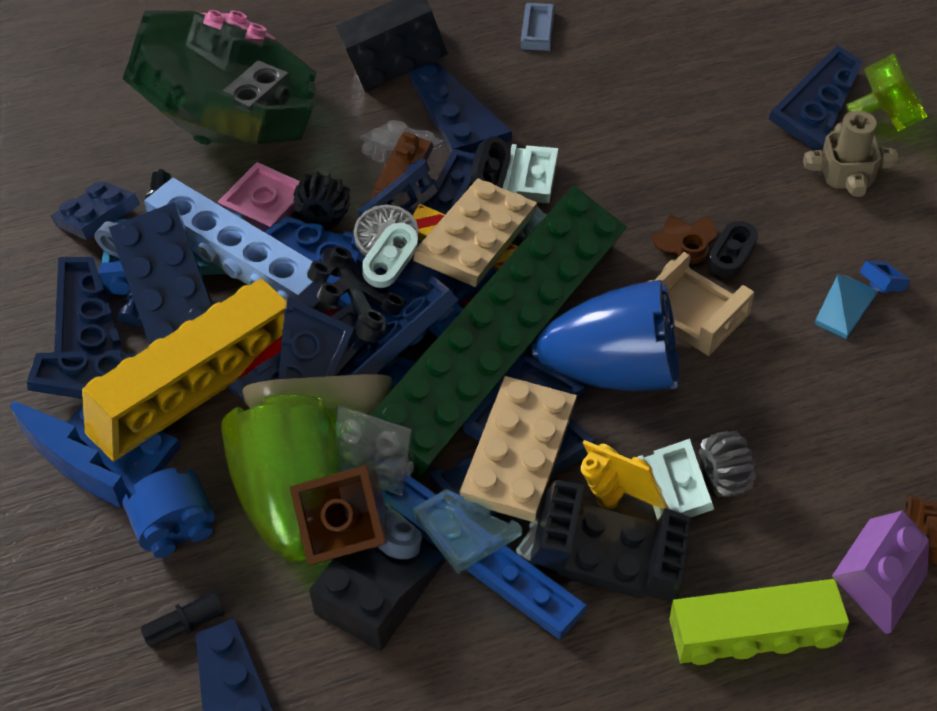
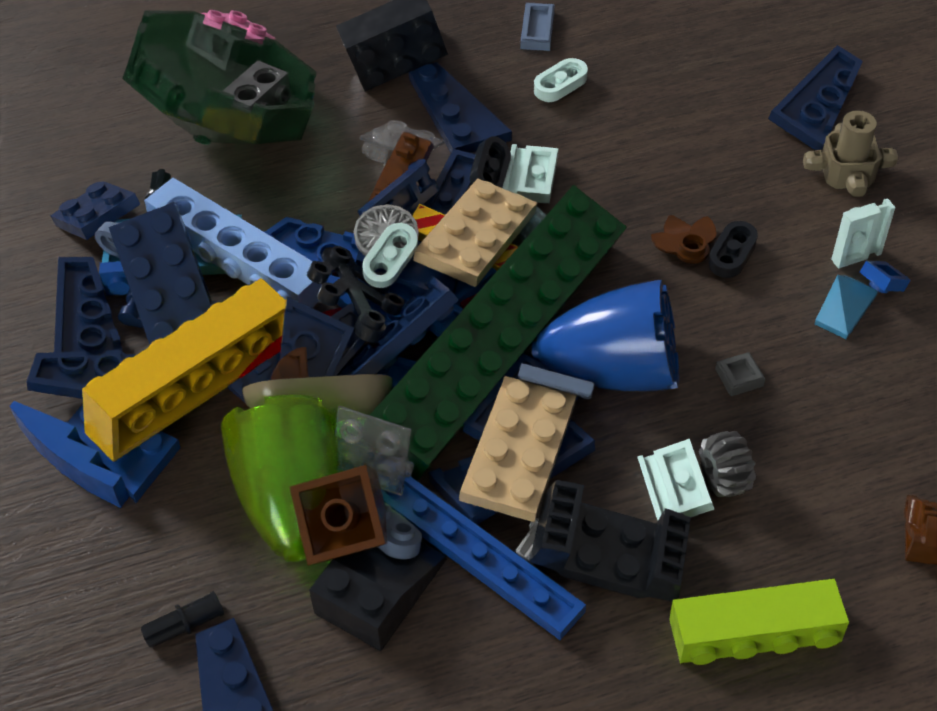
blue brick [123,468,215,558] -> none
bright pink plate [217,162,300,232] -> none
black gear [293,171,350,227] -> none
clear light blue wing [413,489,522,574] -> none
yellow hinge [581,440,669,510] -> none
tan panel [648,252,754,356] -> none
medium lavender slope [832,511,929,634] -> none
clear neon green brick [847,53,928,131] -> none
none -> reddish brown tile [271,347,309,380]
none -> sand blue tile [518,363,595,400]
none -> light aqua plate [534,58,588,102]
none -> dark grey tile [715,352,765,396]
none -> light aqua plate [831,198,895,269]

